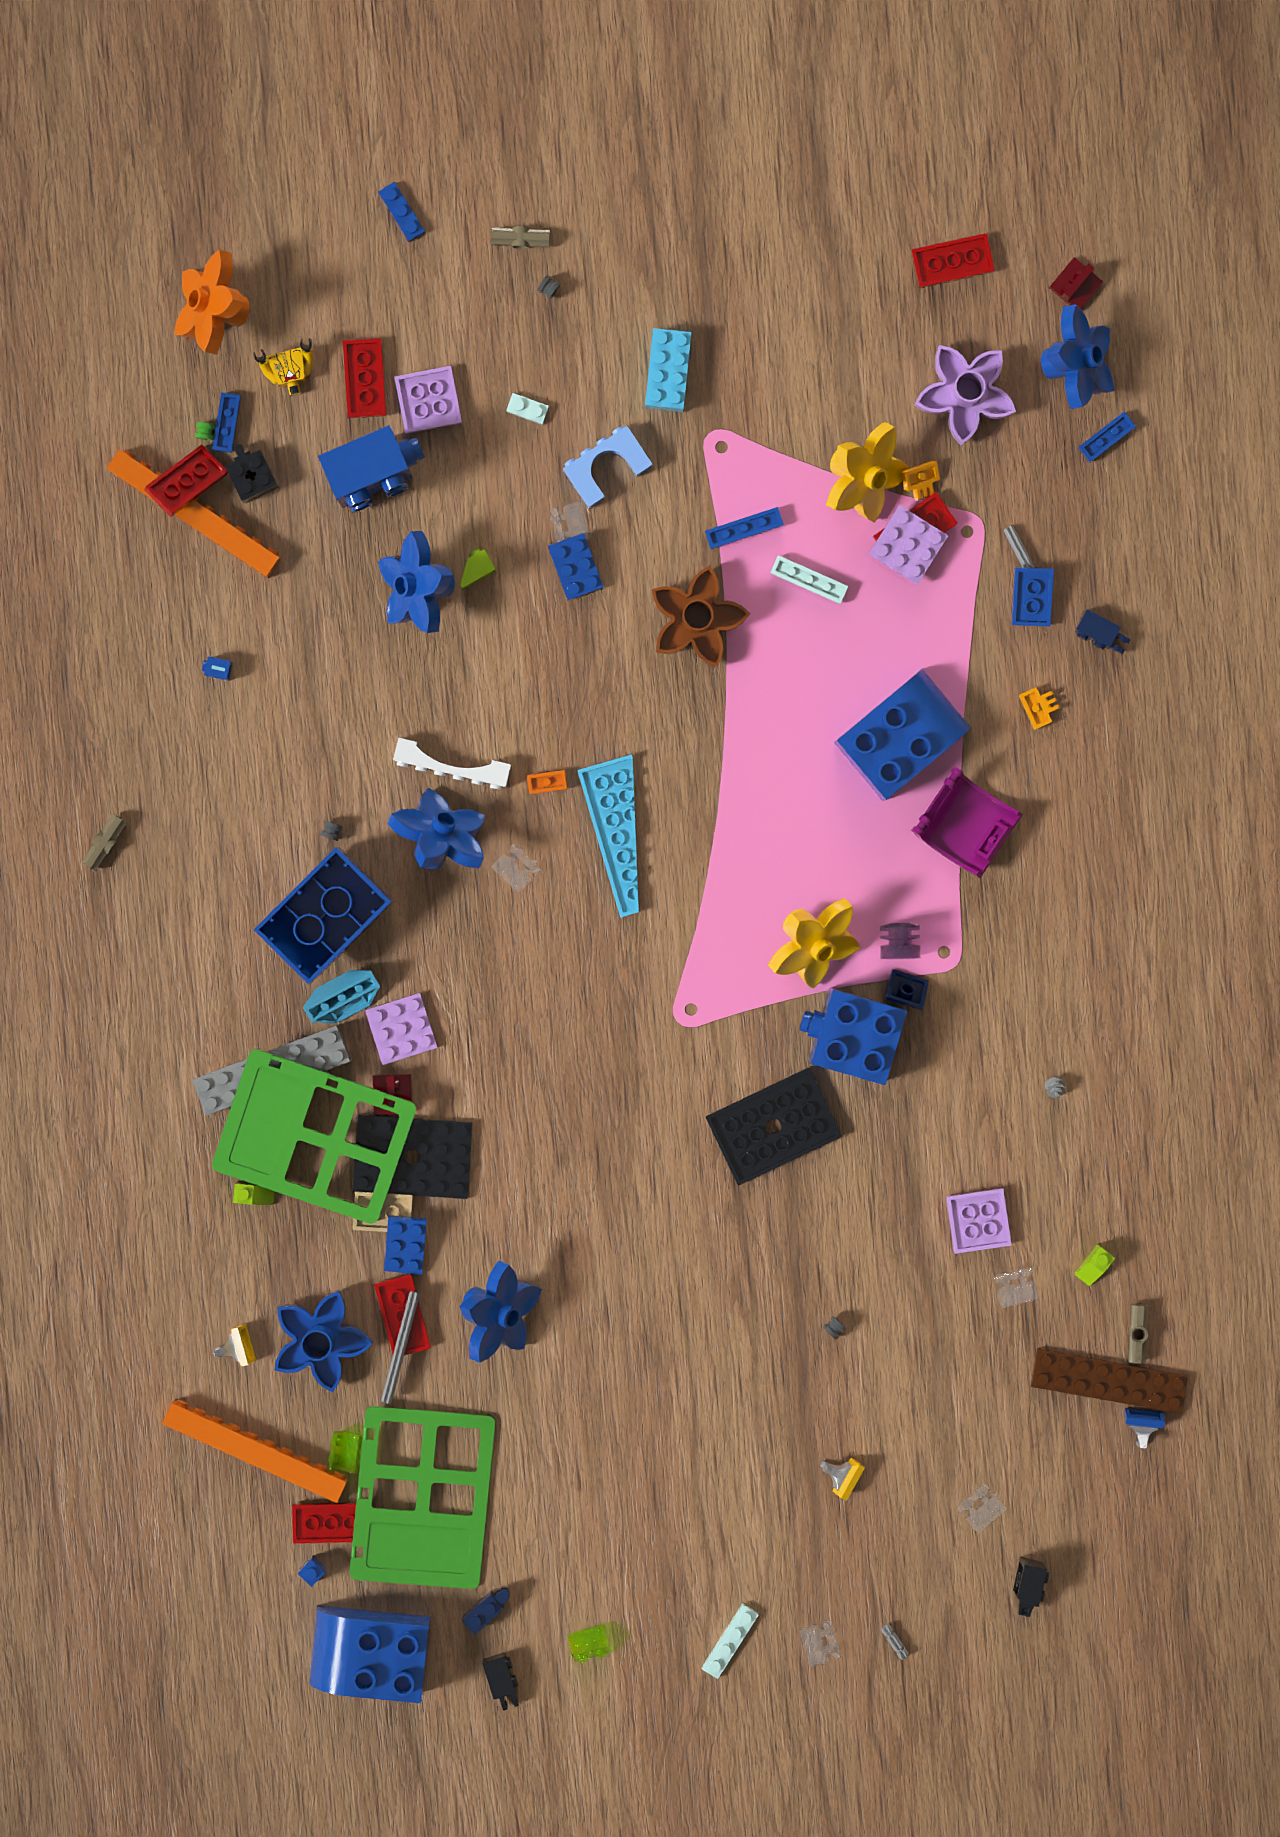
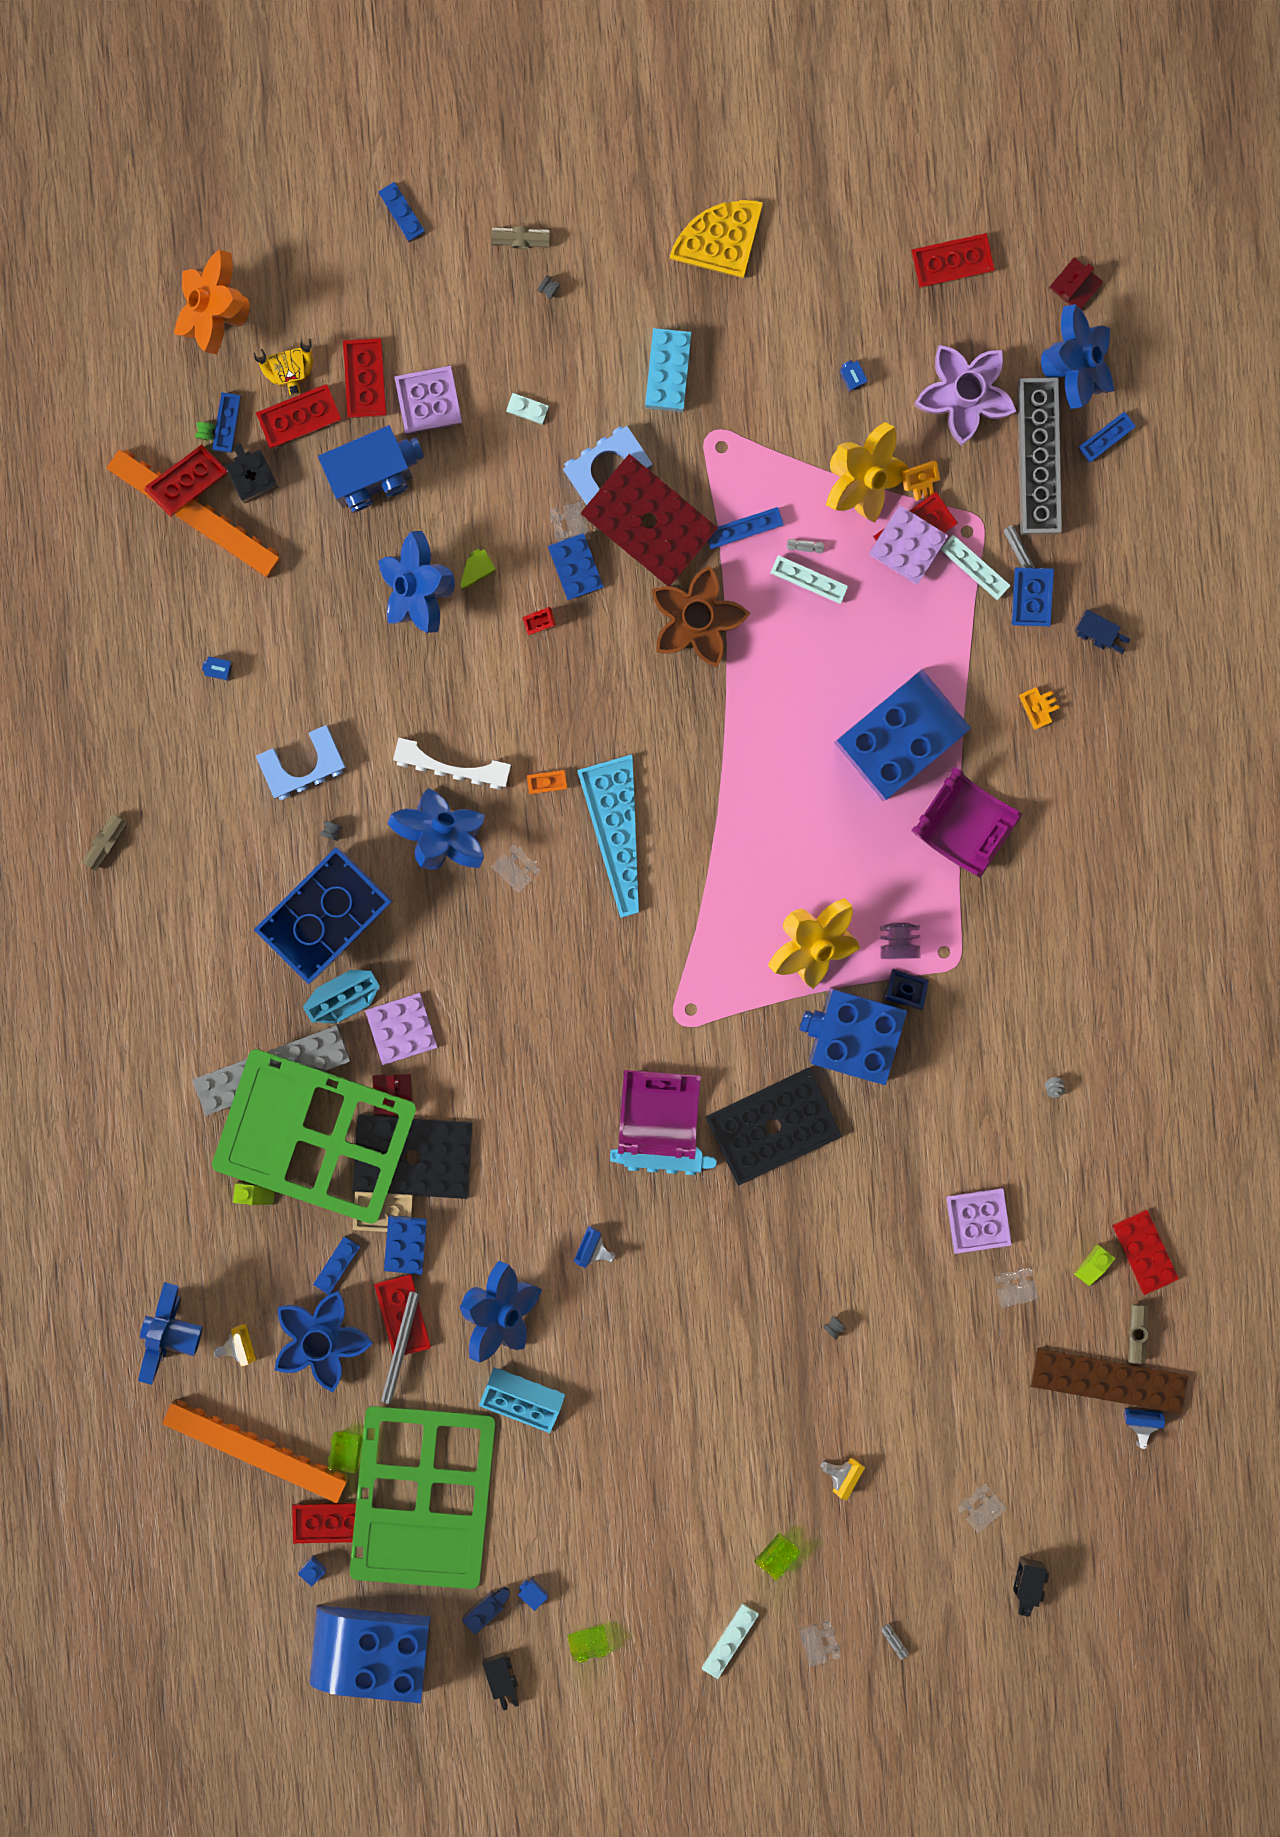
none -> blue plant [138,1282,203,1385]
none -> red plate [256,384,342,449]
none -> light blue arch [256,725,346,800]
none -> blue plate [313,1236,360,1294]
none -> medium azure slope [479,1367,565,1433]
none -> blue brick [518,1578,548,1611]
none -> red slope [522,607,556,635]
none -> blue piece [573,1226,616,1268]
none -> dark red plate [580,454,718,586]
none -> medium azure hinge [610,1147,717,1175]
none -> magenta hinge [618,1070,701,1159]
none -> yellow plate [669,200,763,278]
none -> clear neon green bracket [754,1533,801,1581]
none -> light grey axle [787,539,824,553]
none -> blue brick [839,360,868,392]
none -> light aqua plate [940,535,1011,600]
none -> light grey brick [1017,378,1062,535]
none -> red plate [1112,1209,1179,1295]

